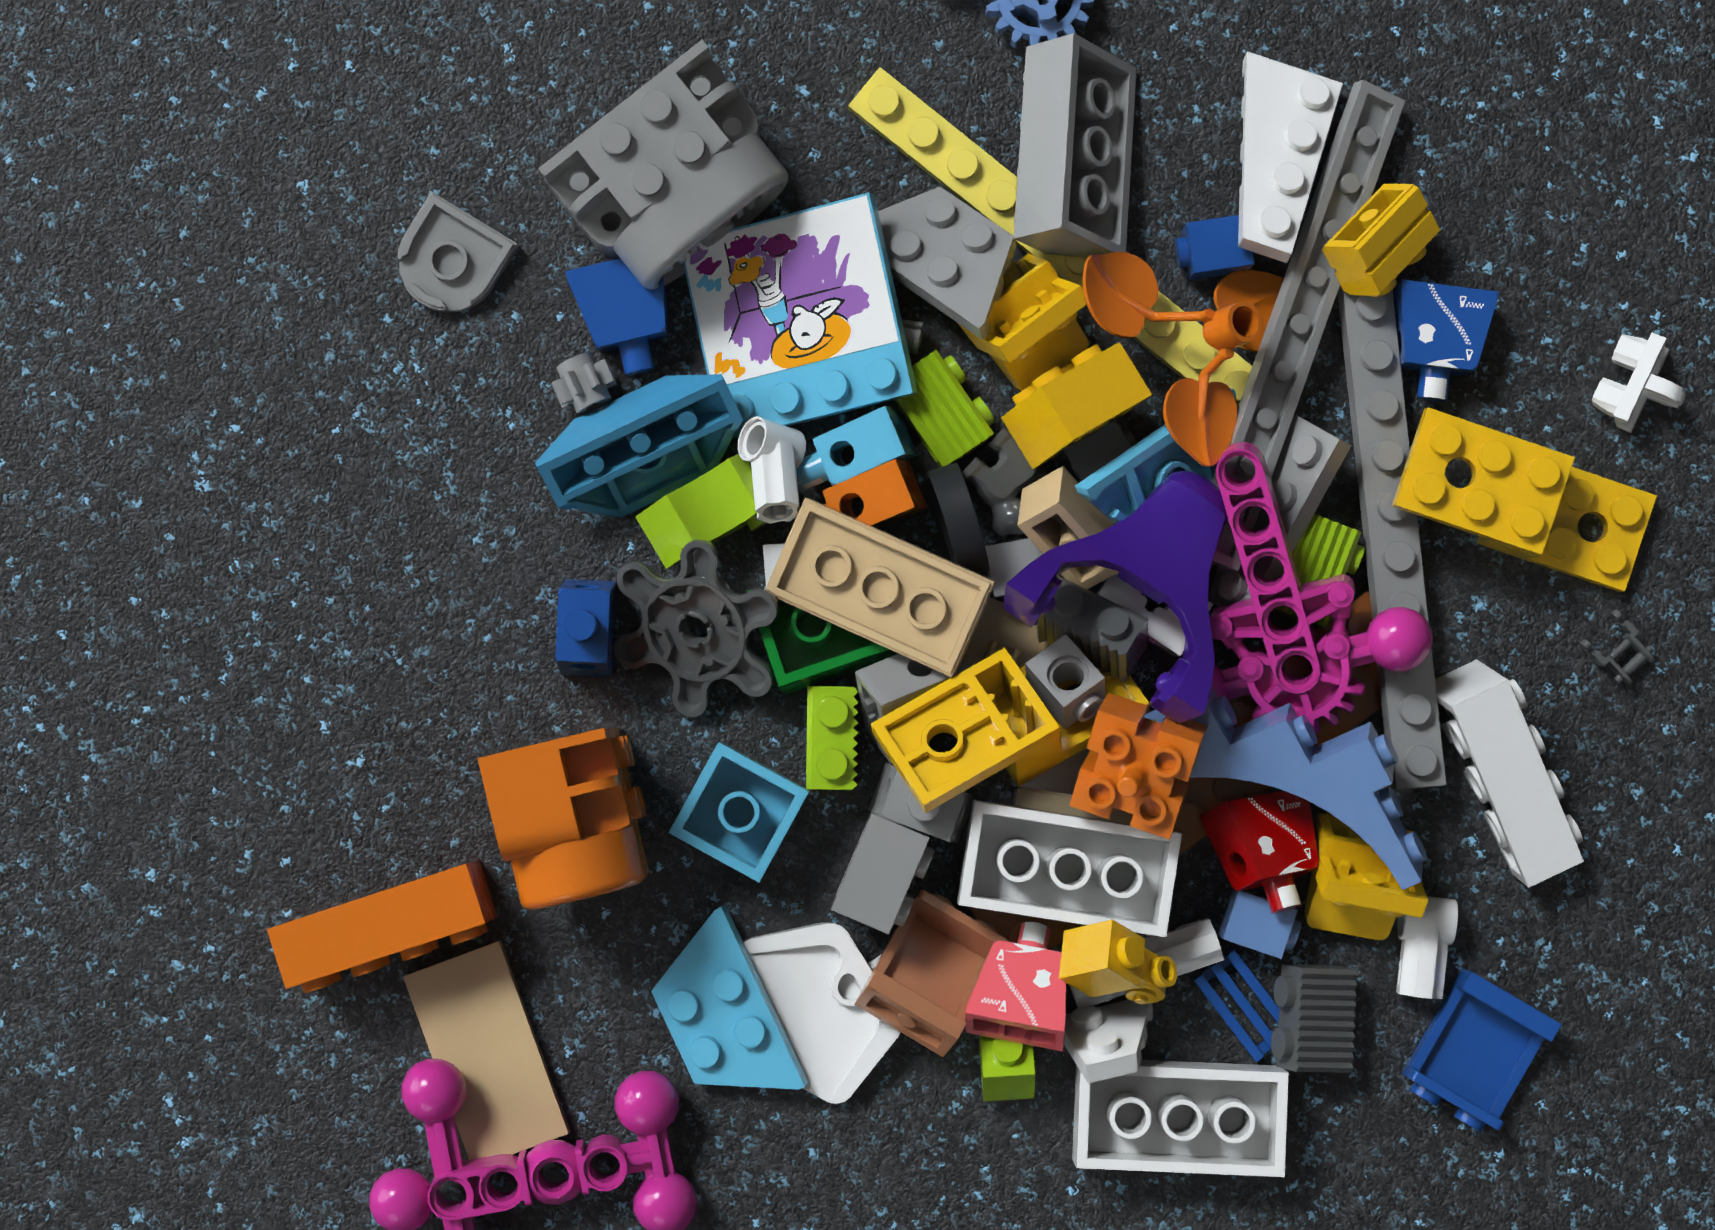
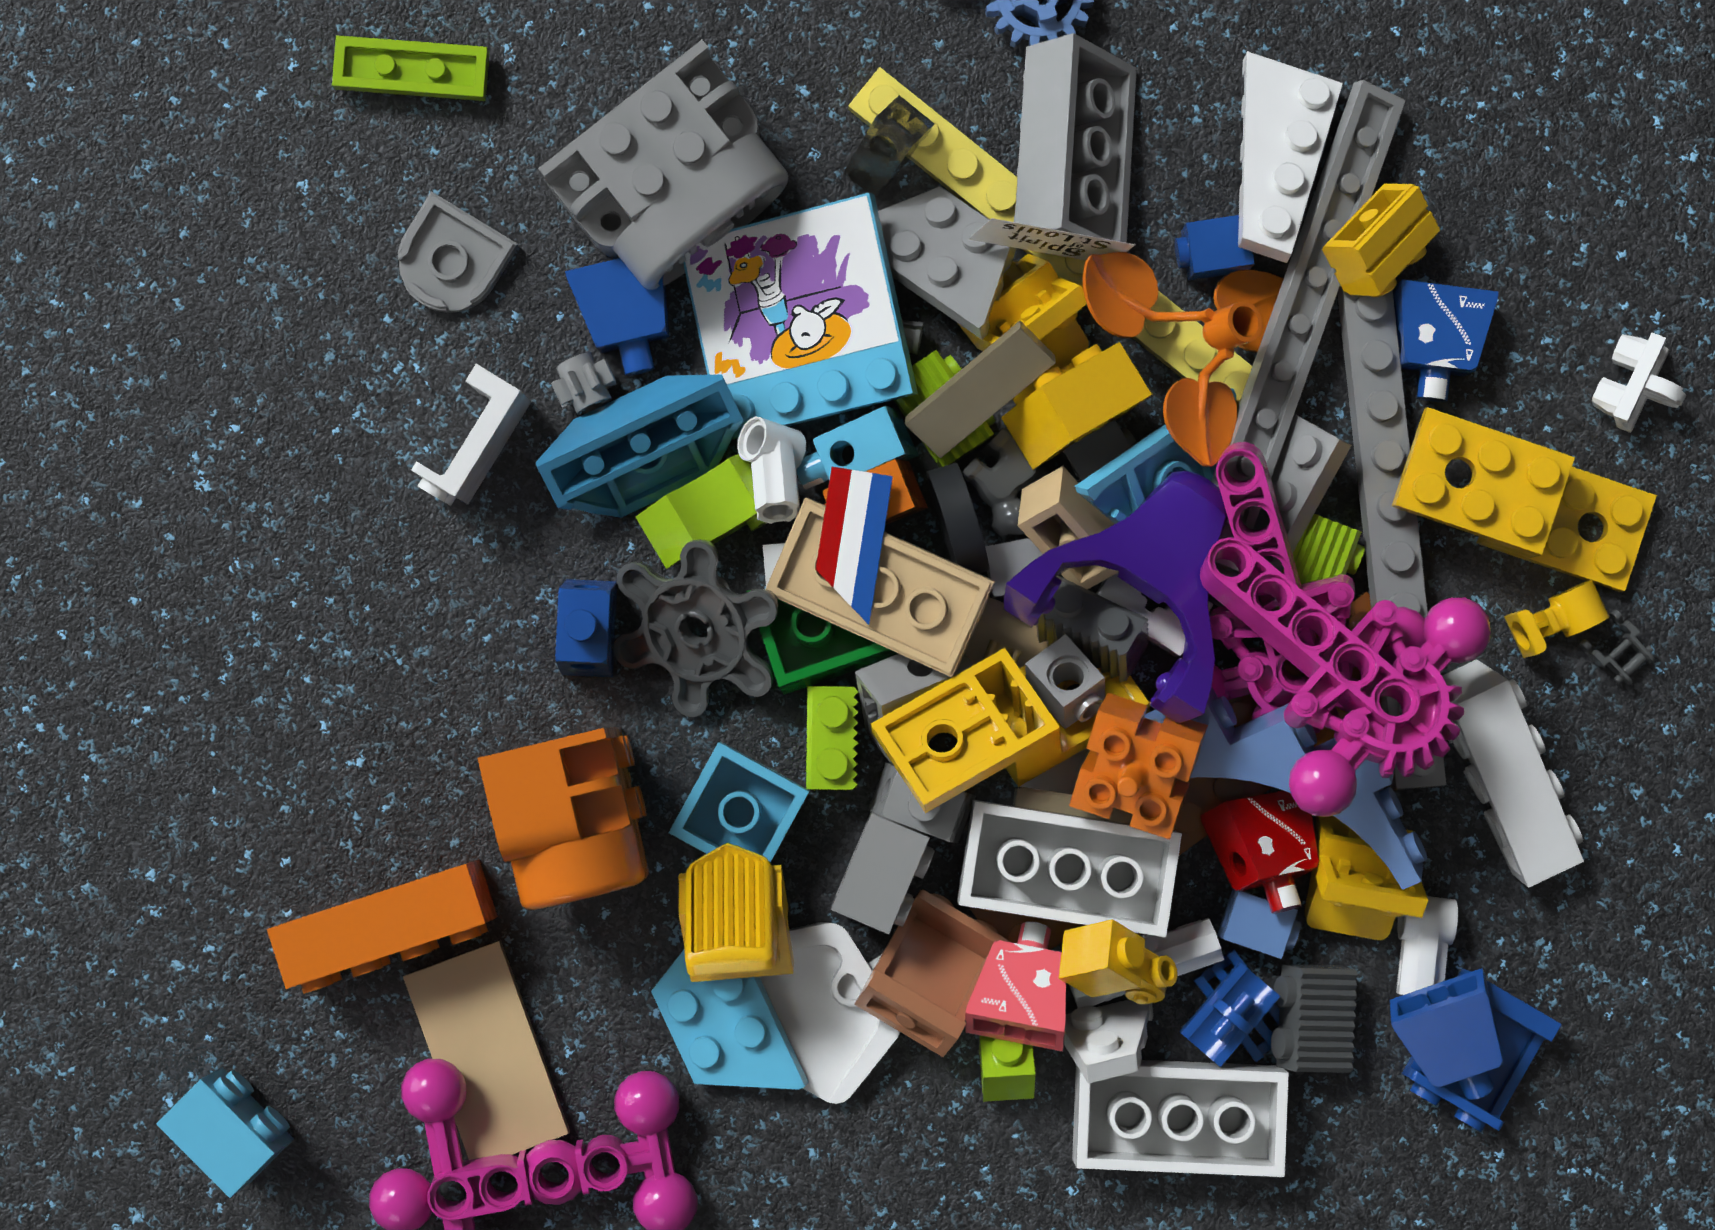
none -> medium azure brick [156,1067,294,1198]
none -> lime plate [332,35,490,101]
none -> white panel [411,364,531,506]
none -> yellow piece [678,843,794,982]
none -> sticker [816,467,893,625]
none -> clear smoke leg [844,95,935,199]
none -> dark tan tile [905,321,1056,458]
none -> white sticker [969,218,1136,260]
none -> blue hips [1180,961,1280,1067]
none -> dark pink piece [1200,537,1491,817]
none -> blue torso [1390,968,1503,1100]
none -> yellow leg [1504,580,1610,658]

